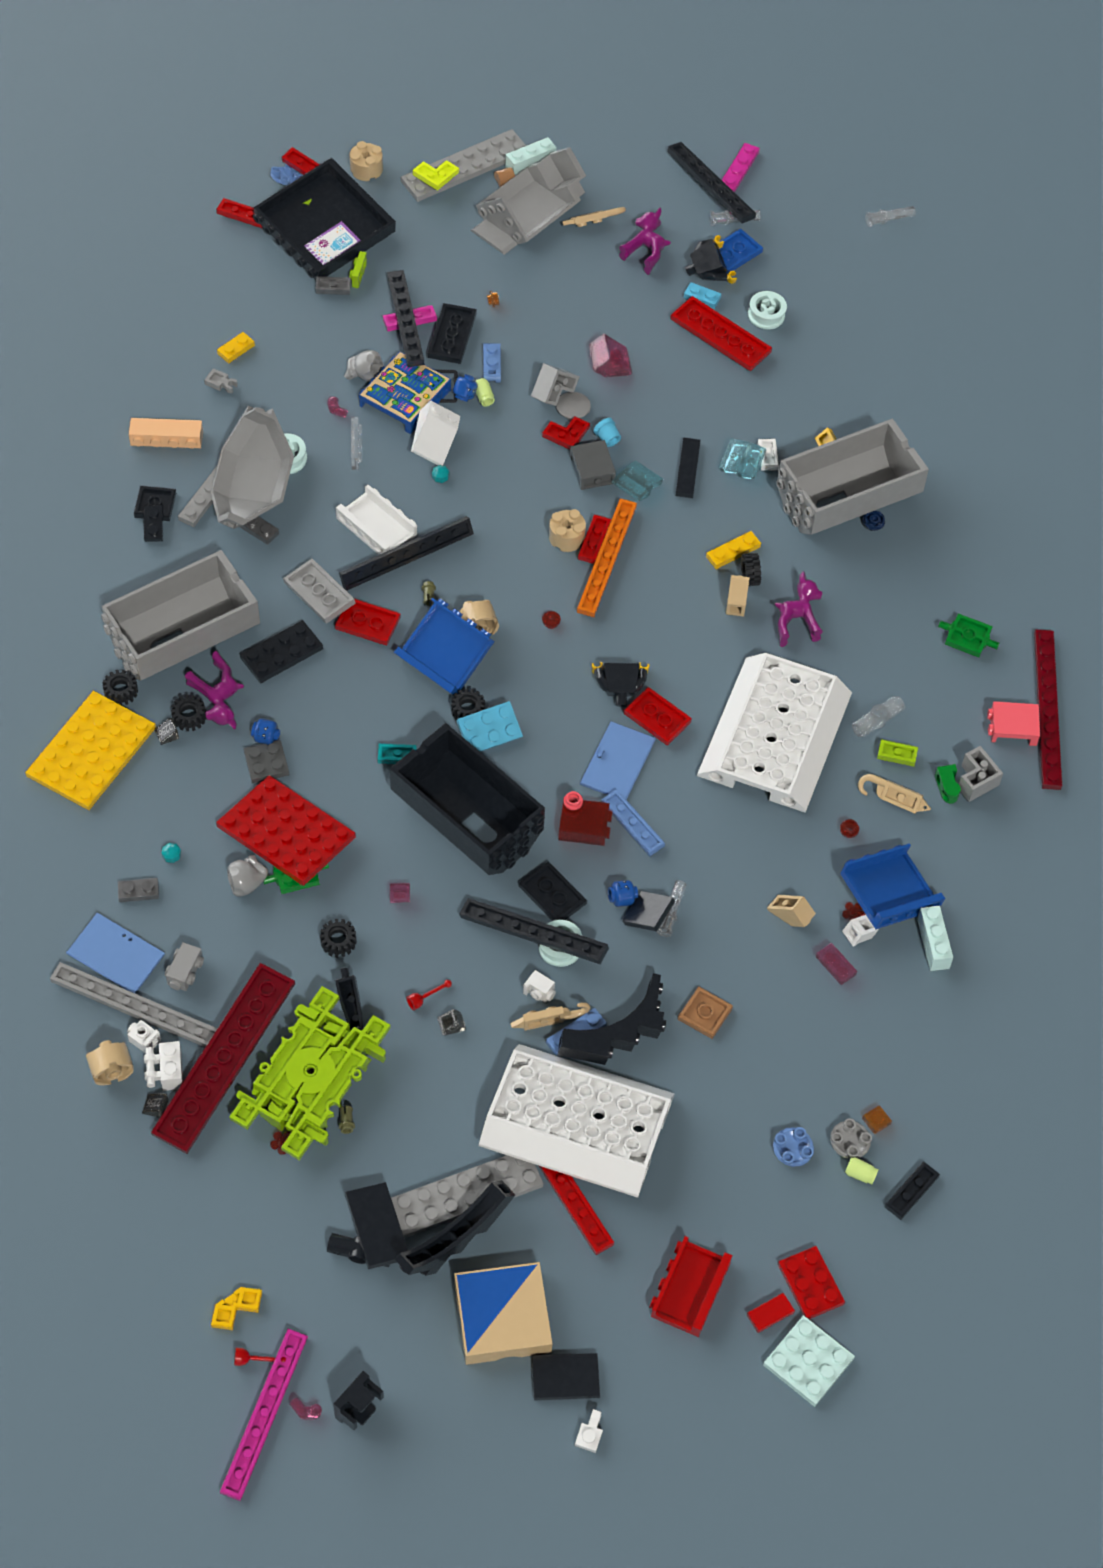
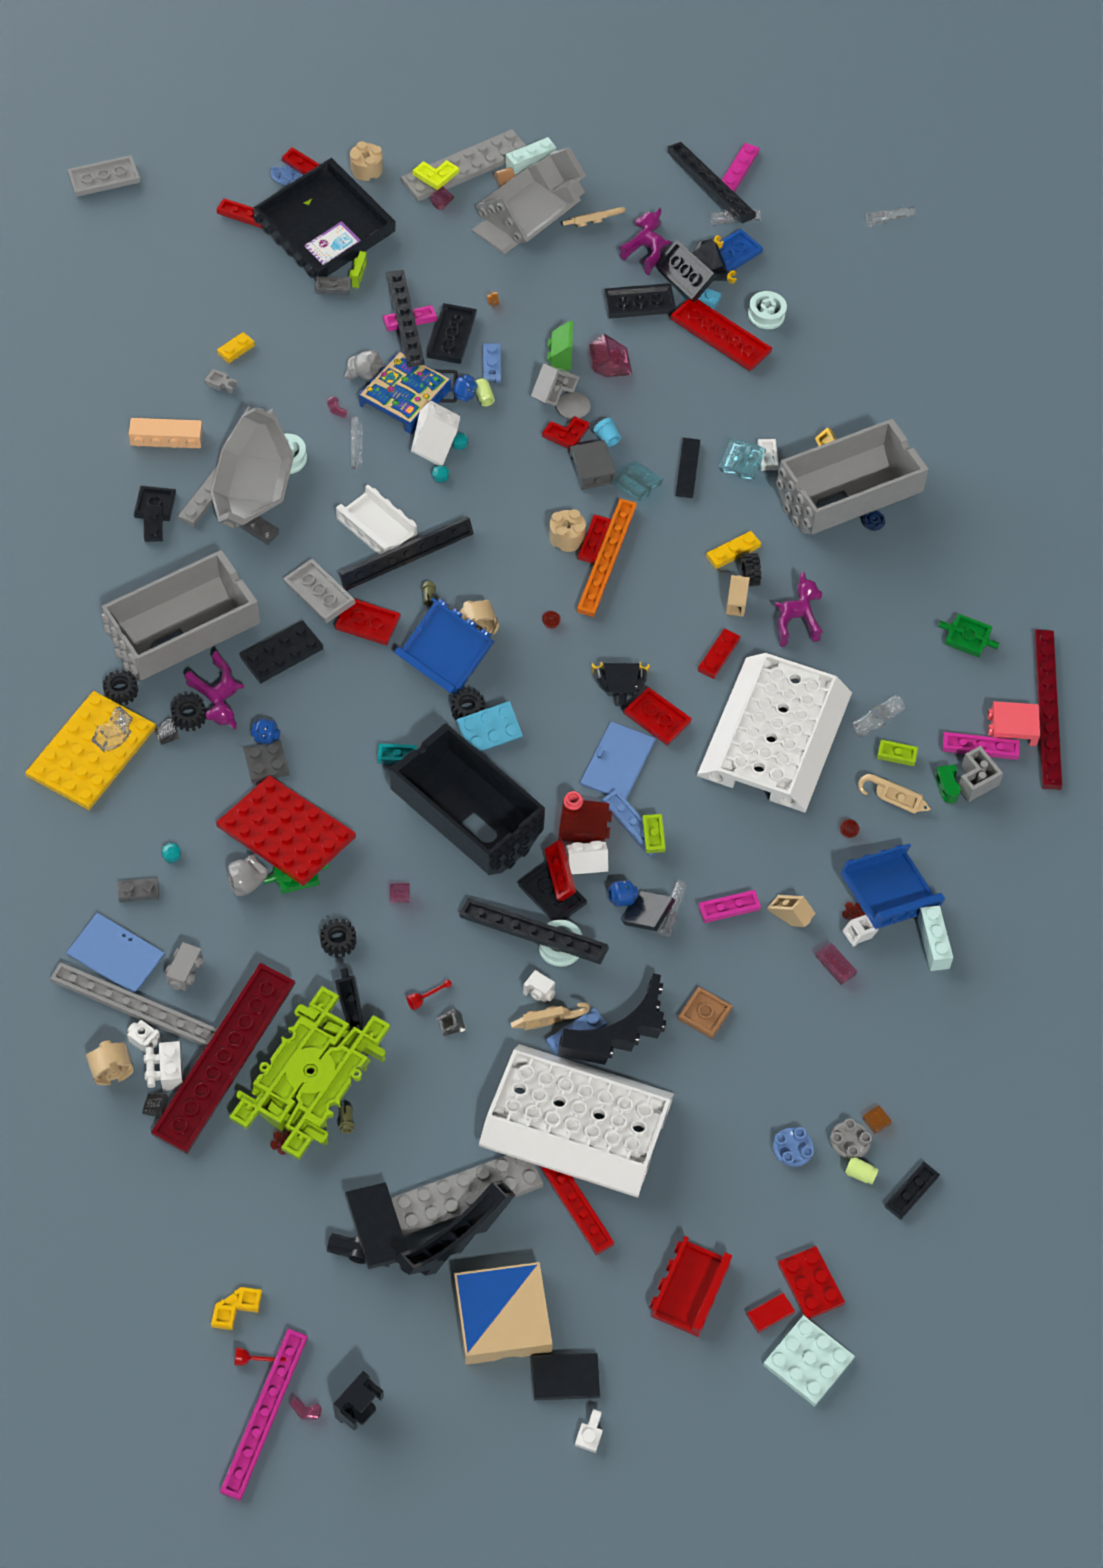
none -> light grey plate [67,155,140,197]
none -> clear brick [91,707,132,752]
none -> clear pink brick [431,186,455,210]
none -> teal tile [451,432,468,450]
none -> red plate [544,840,576,901]
none -> bright green slope [547,321,573,370]
none -> white brick [565,841,608,874]
none -> black plate [604,283,676,319]
none -> lime plate [642,814,666,853]
none -> plate [655,240,717,302]
none -> red plate [698,628,741,679]
none -> dark pink plate [698,890,761,923]
none -> dark pink plate [942,732,1020,760]

